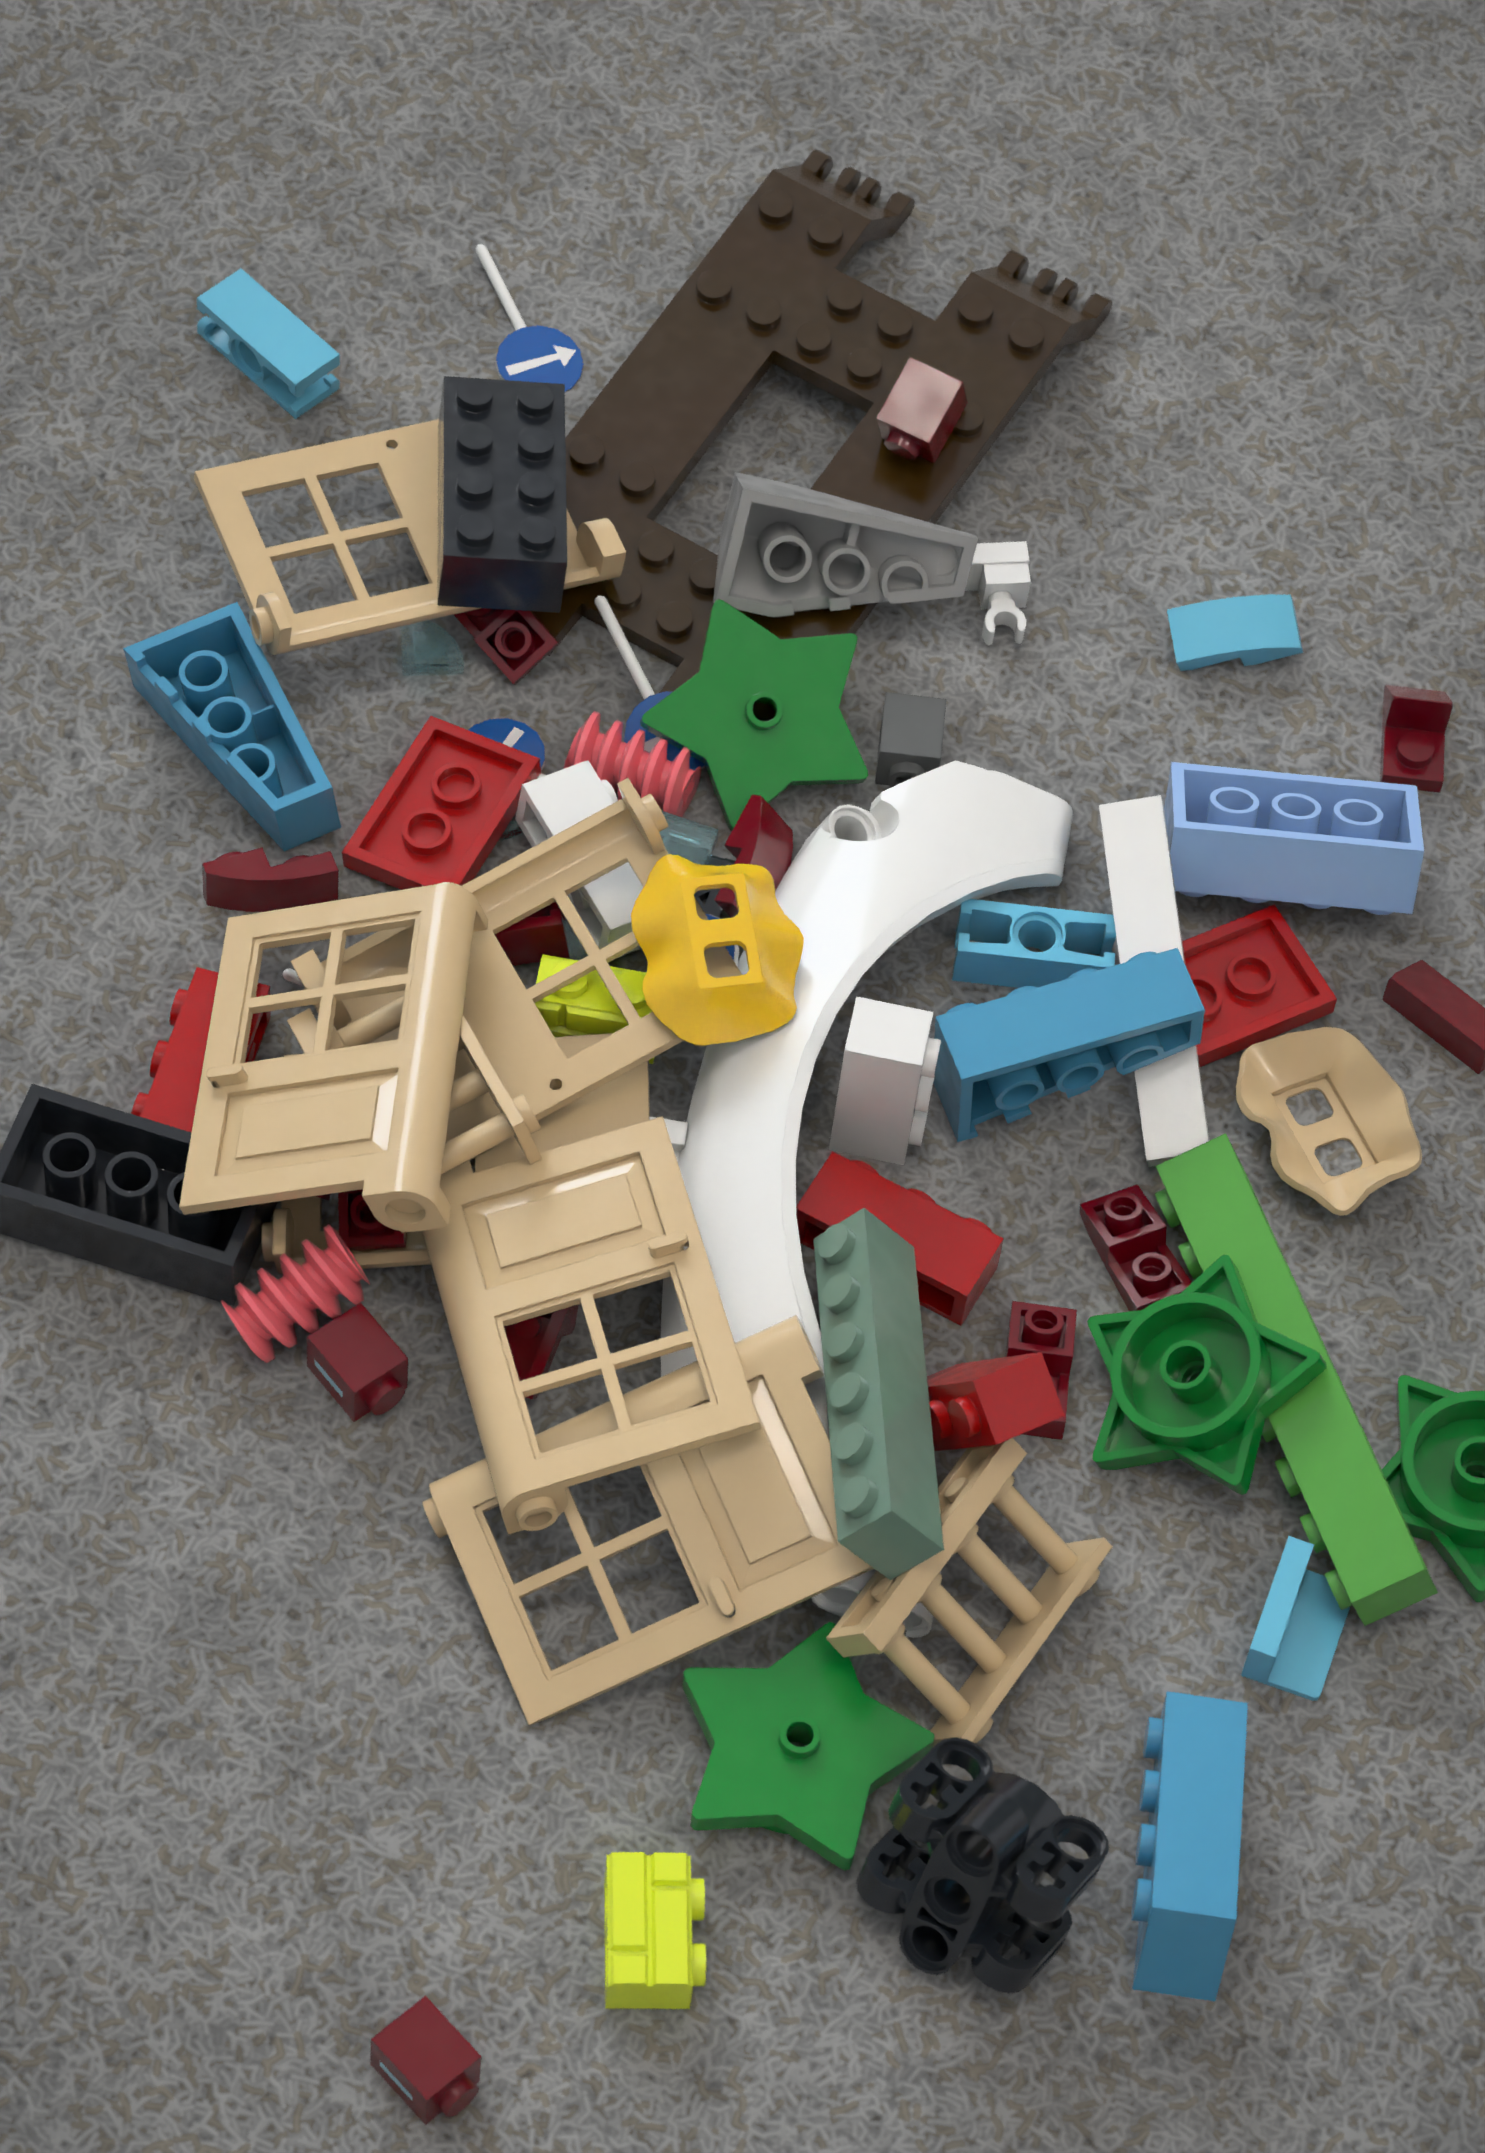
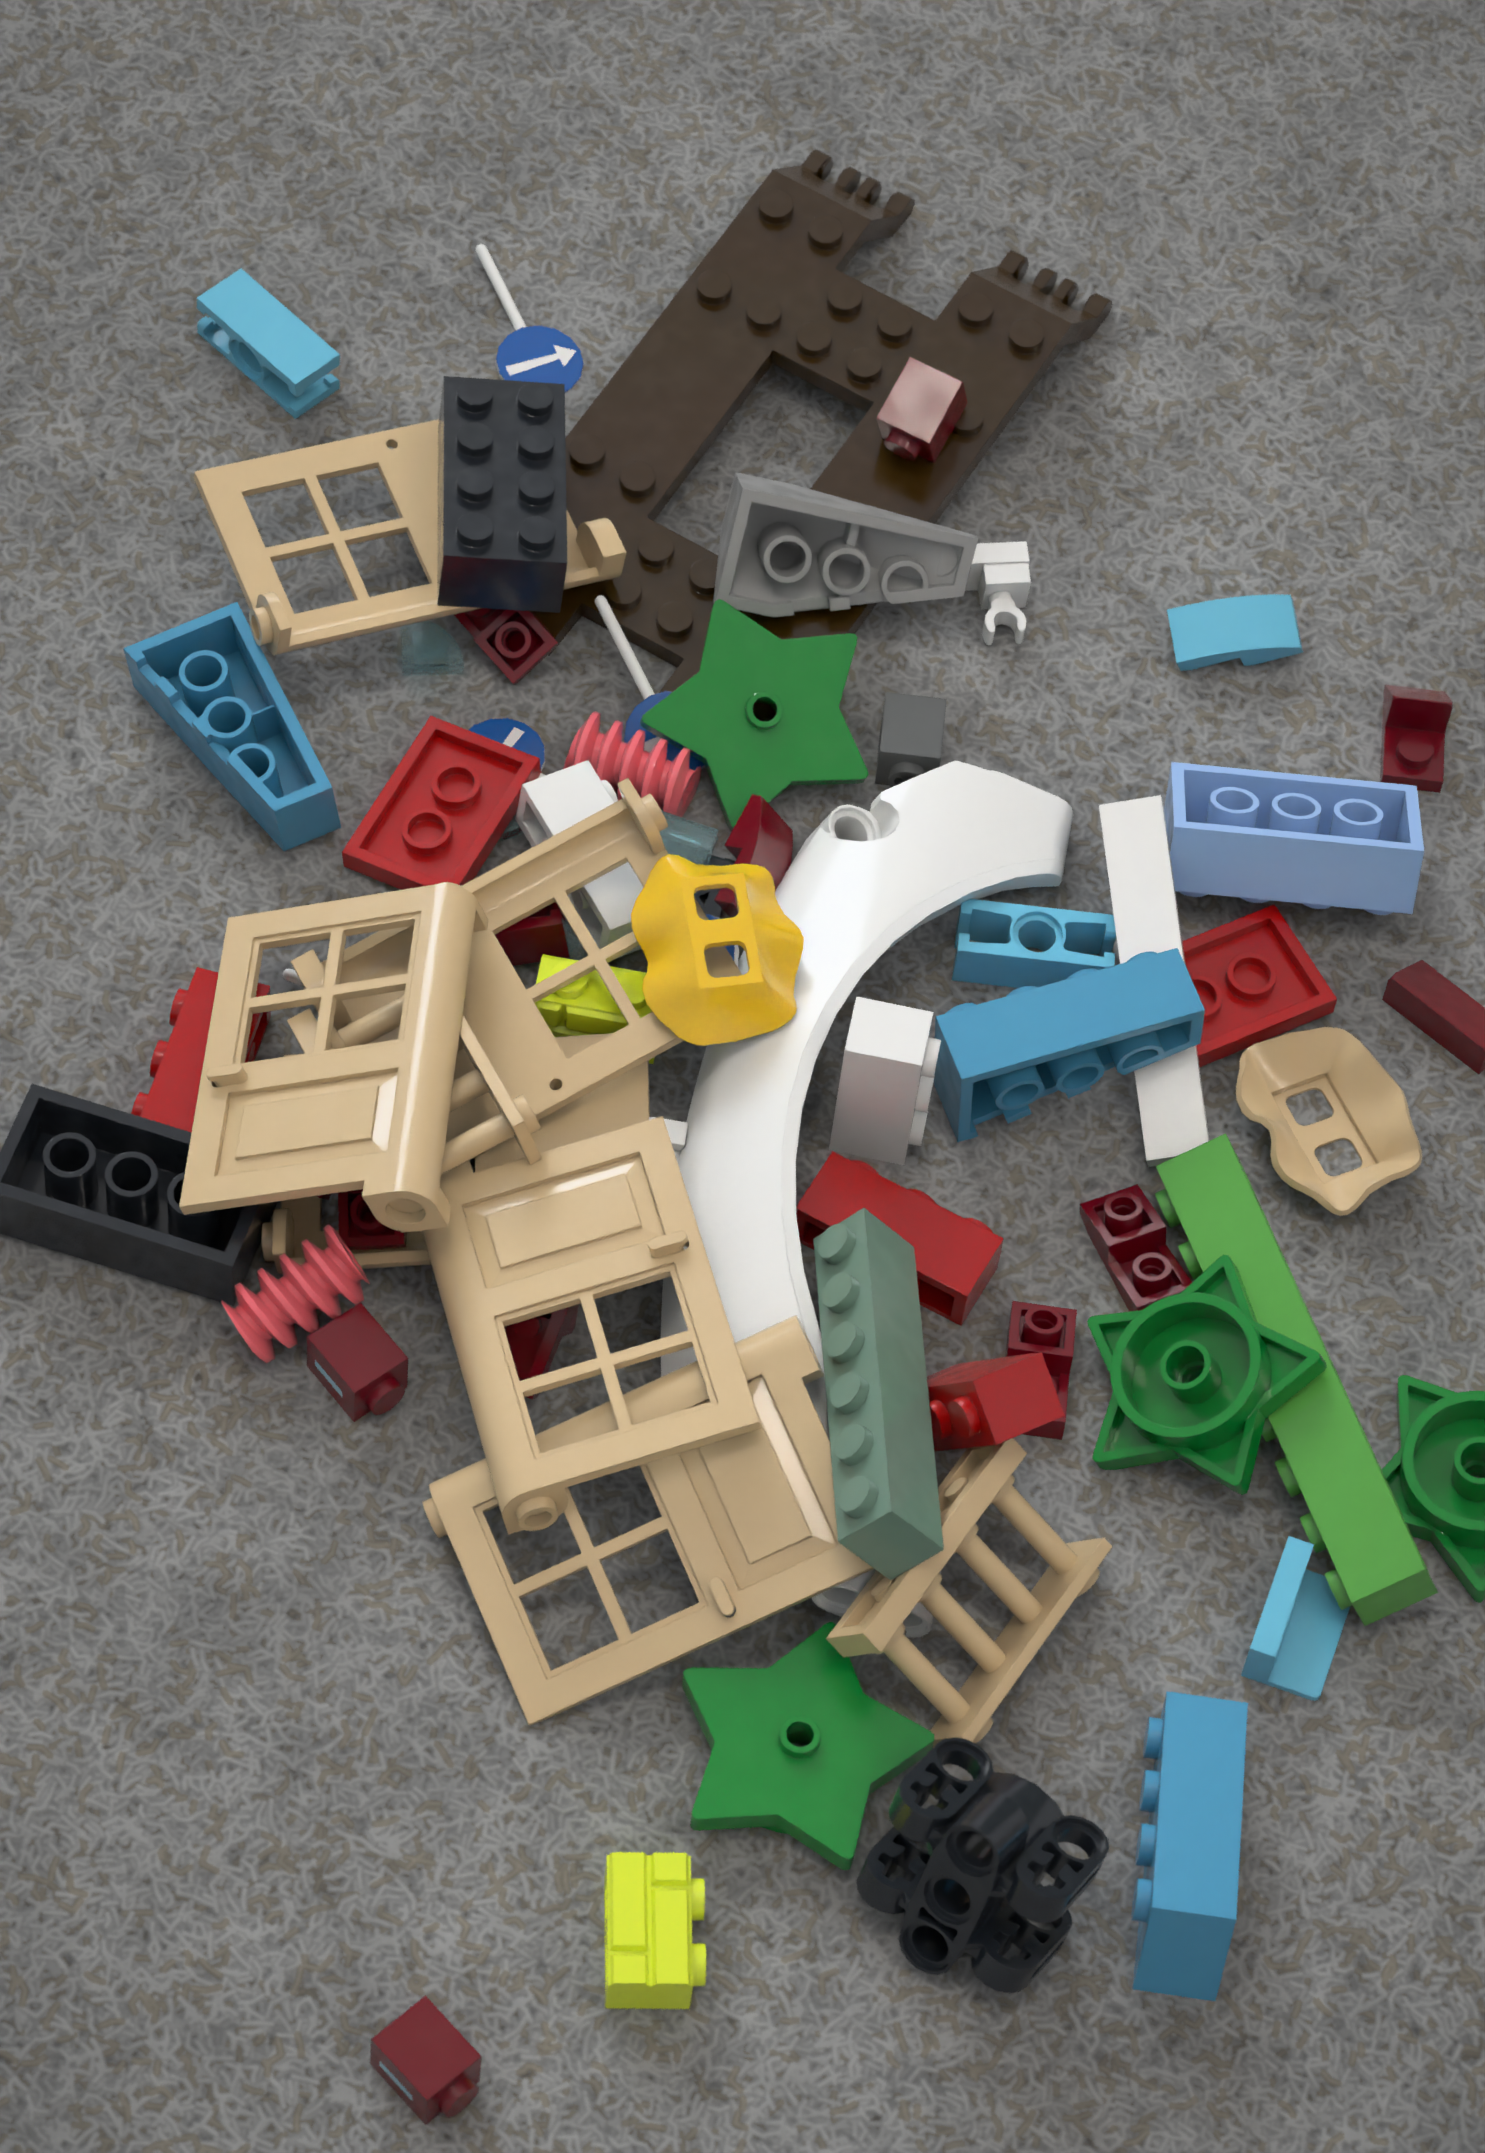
dark red slope [202,847,339,912] -> none

